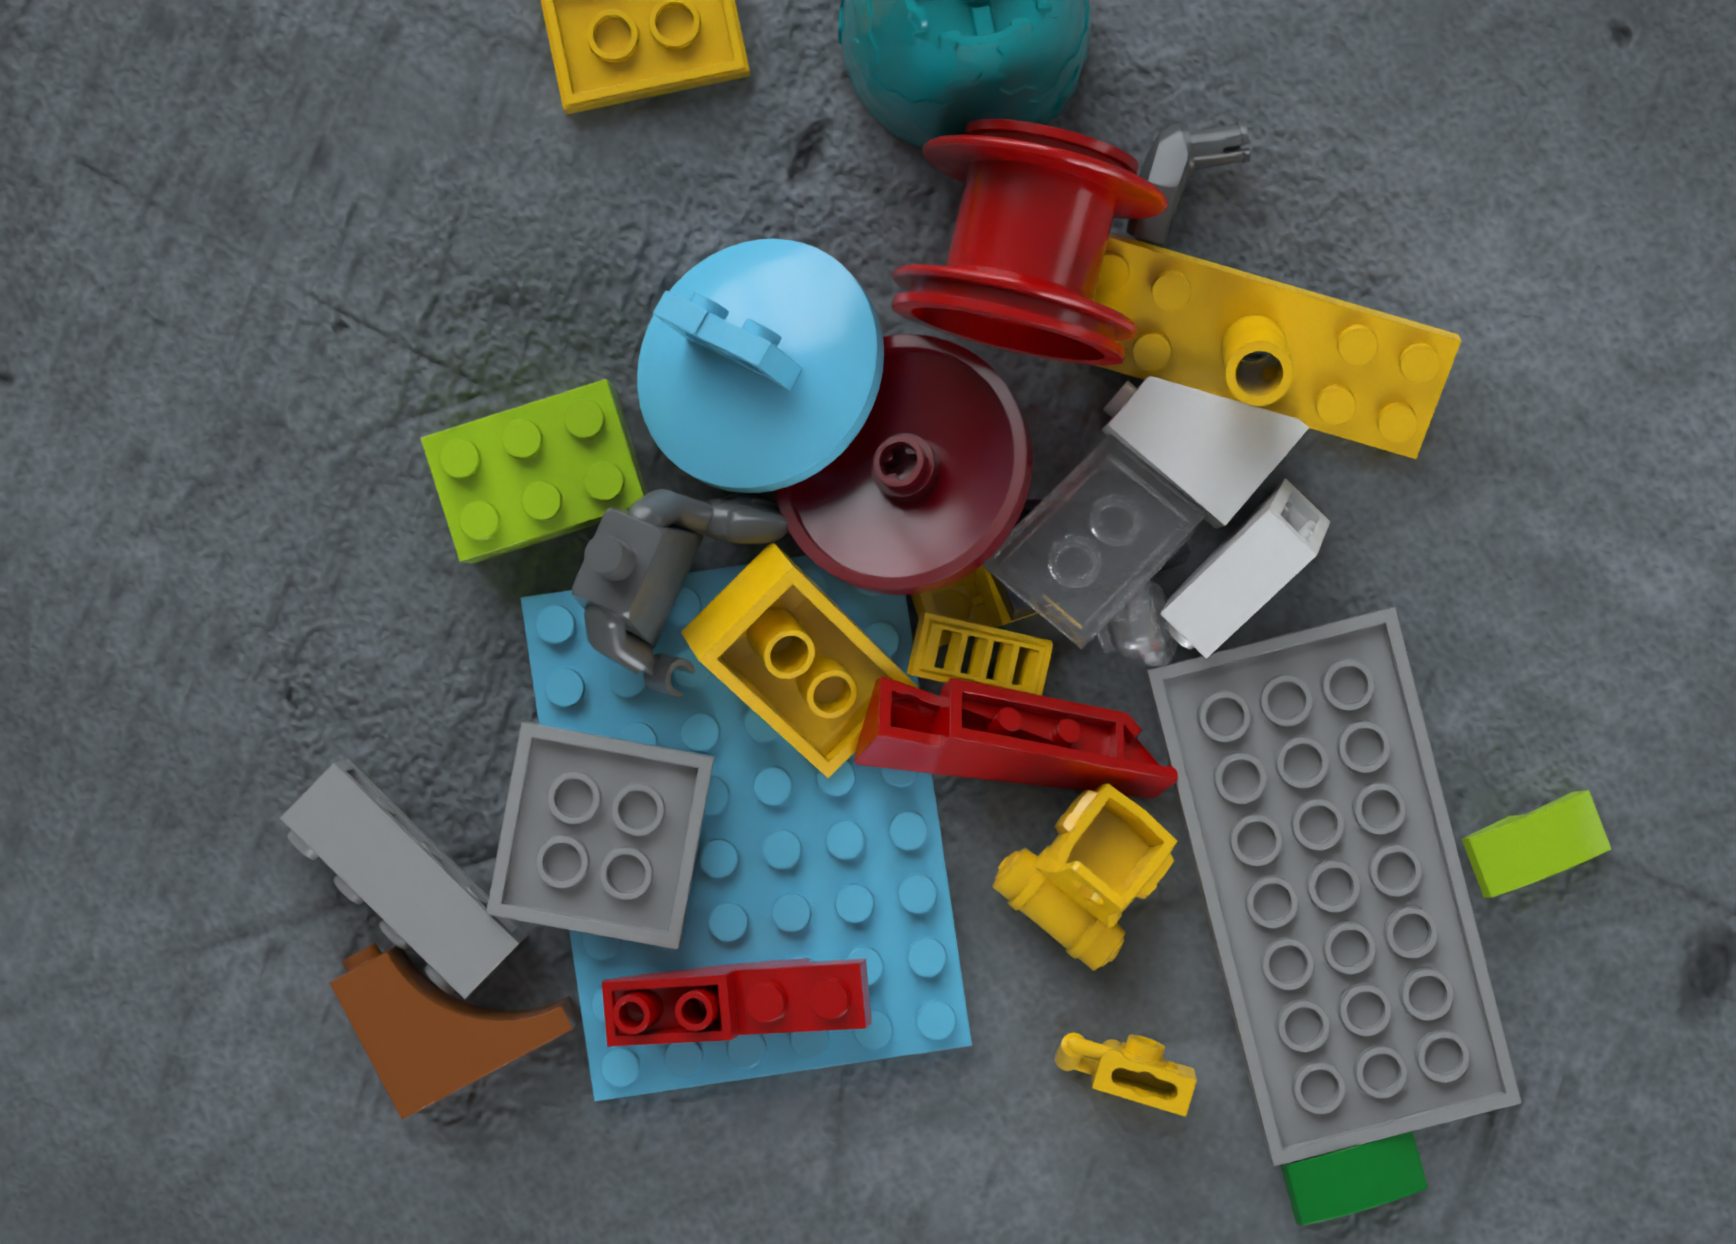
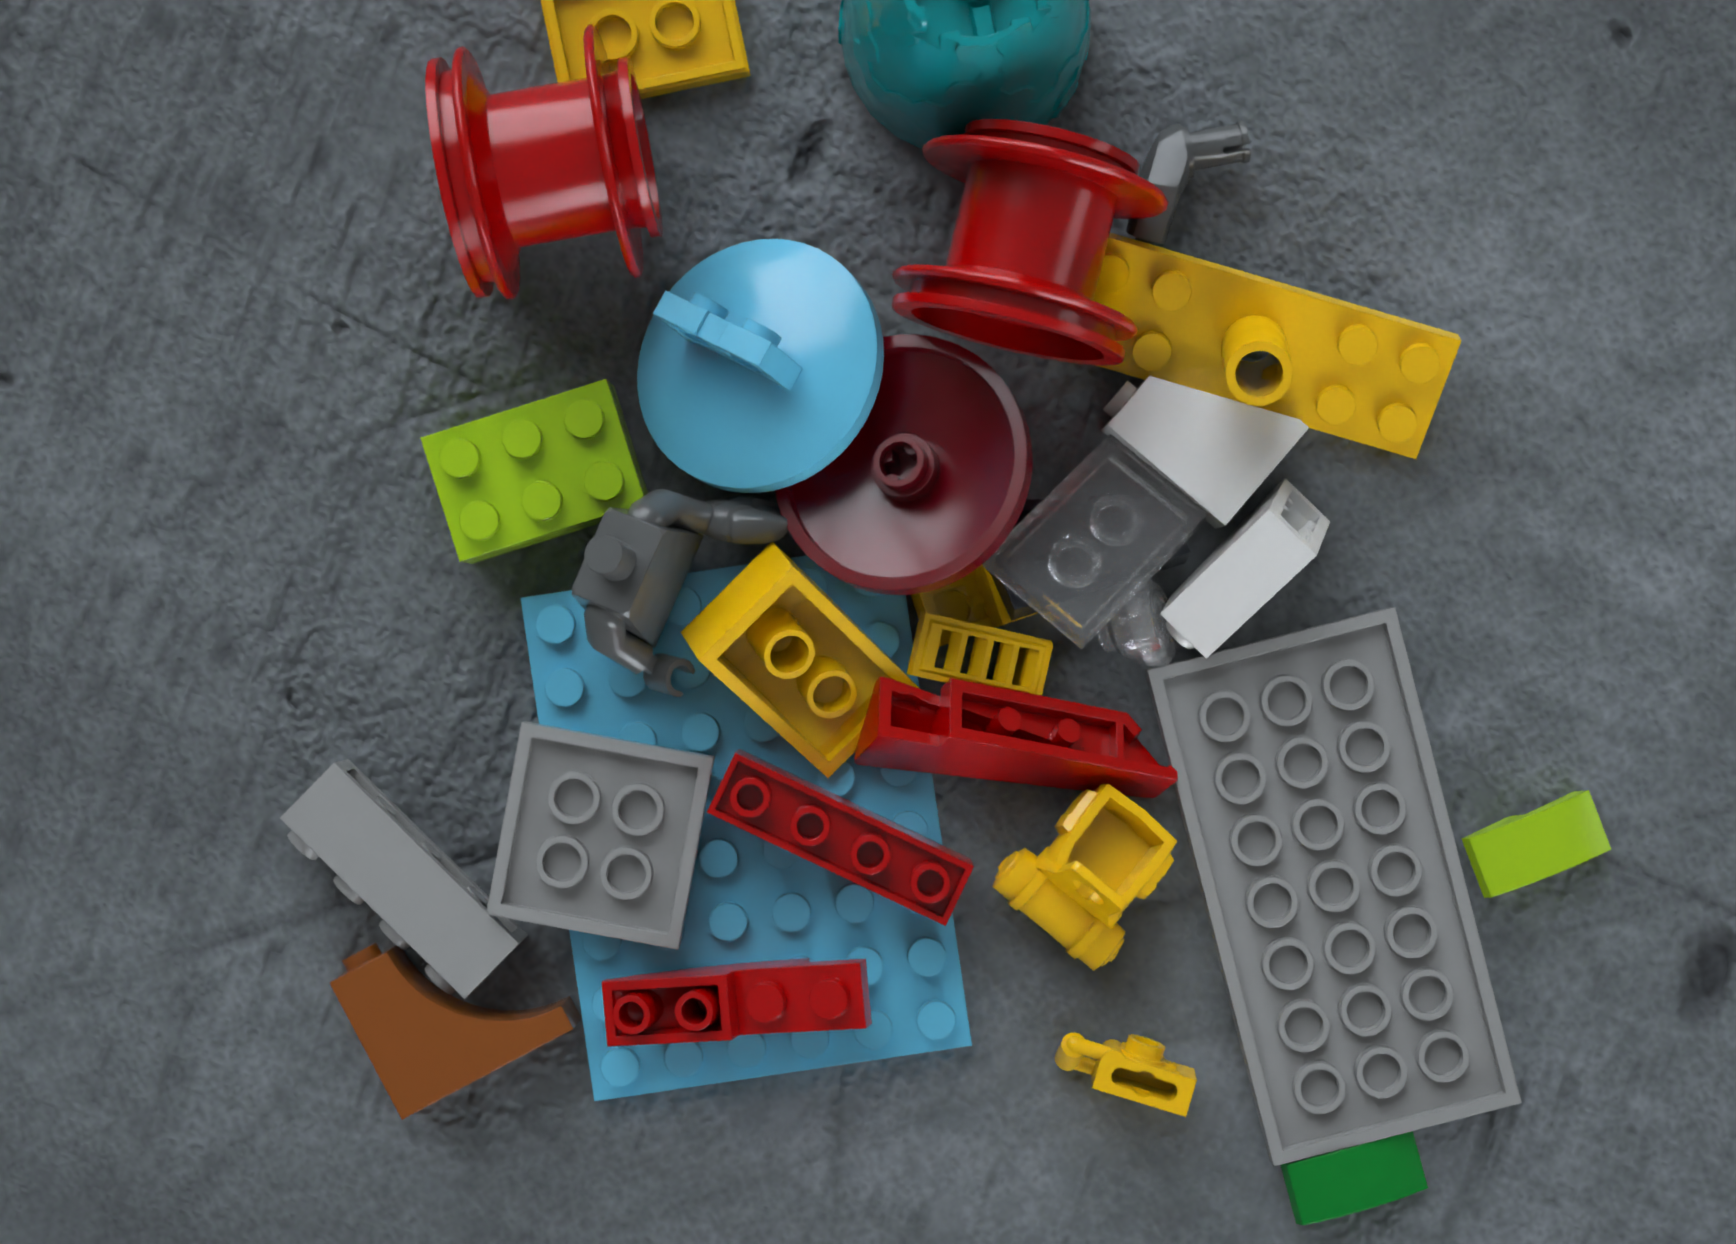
none -> red wheel [425,24,663,300]
none -> red brick [707,749,974,926]

